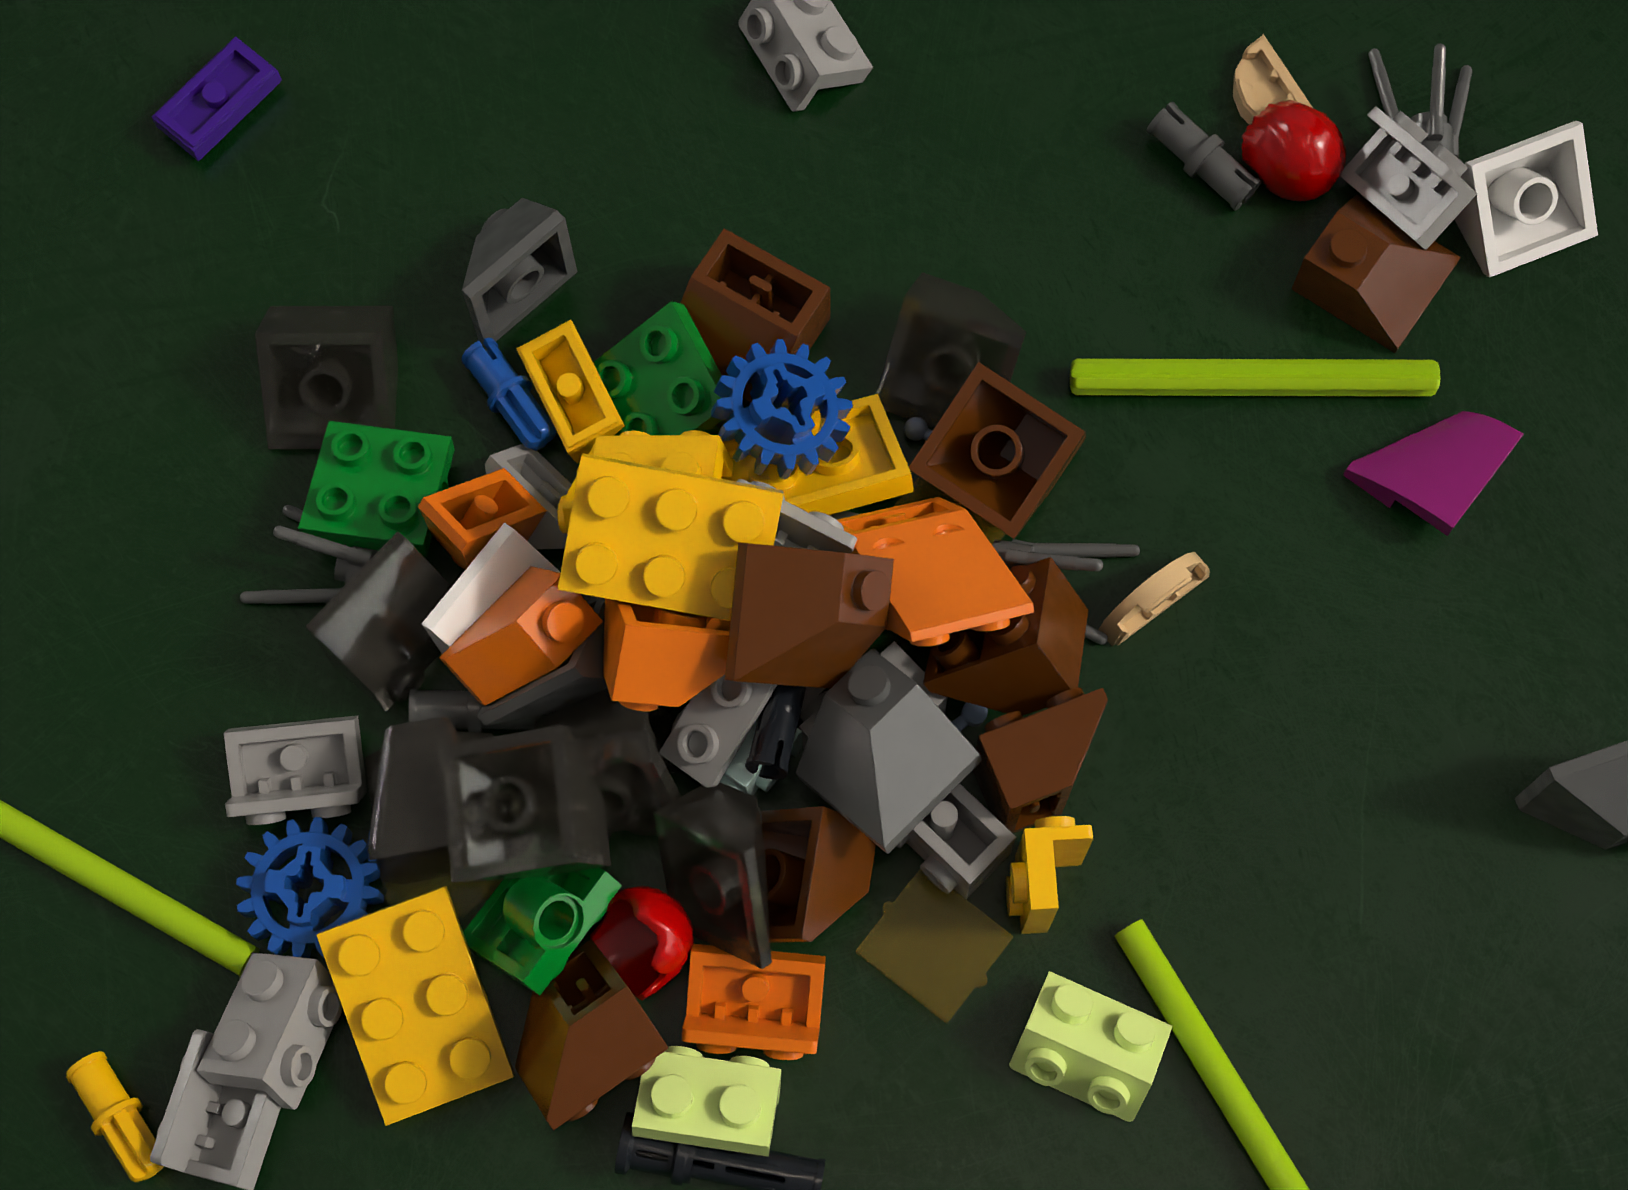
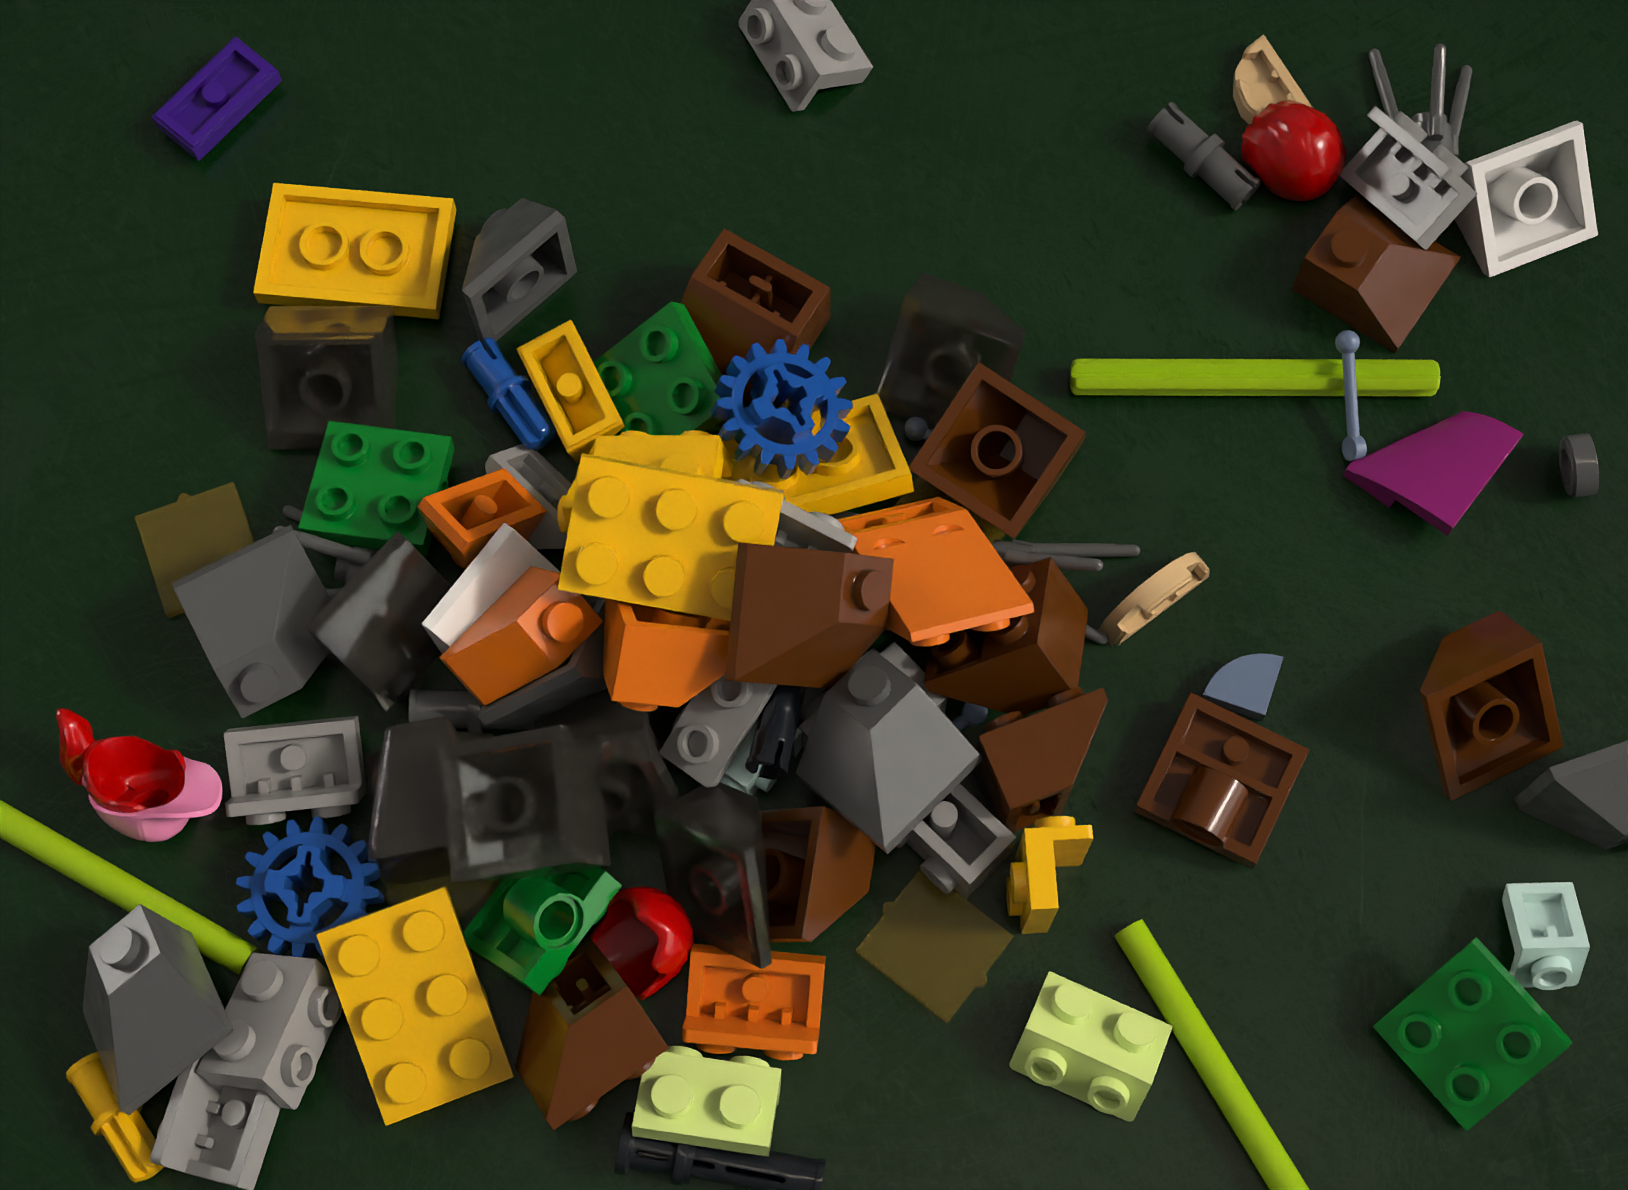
none -> red hair [56,708,223,842]
none -> dark grey slope [82,904,233,1115]
none -> clear yellow piece [135,482,255,618]
none -> dark grey slope [172,525,346,719]
none -> yellow plate [253,183,457,319]
none -> reddish brown plate [1133,693,1310,869]
none -> sand blue tile [1202,653,1283,721]
none -> sand blue hinge [1335,330,1367,461]
none -> green plate [1373,937,1573,1132]
none -> reddish brown slope [1420,610,1564,801]
none -> light aqua bracket [1502,882,1590,990]
none -> dark grey tile [1559,433,1599,498]

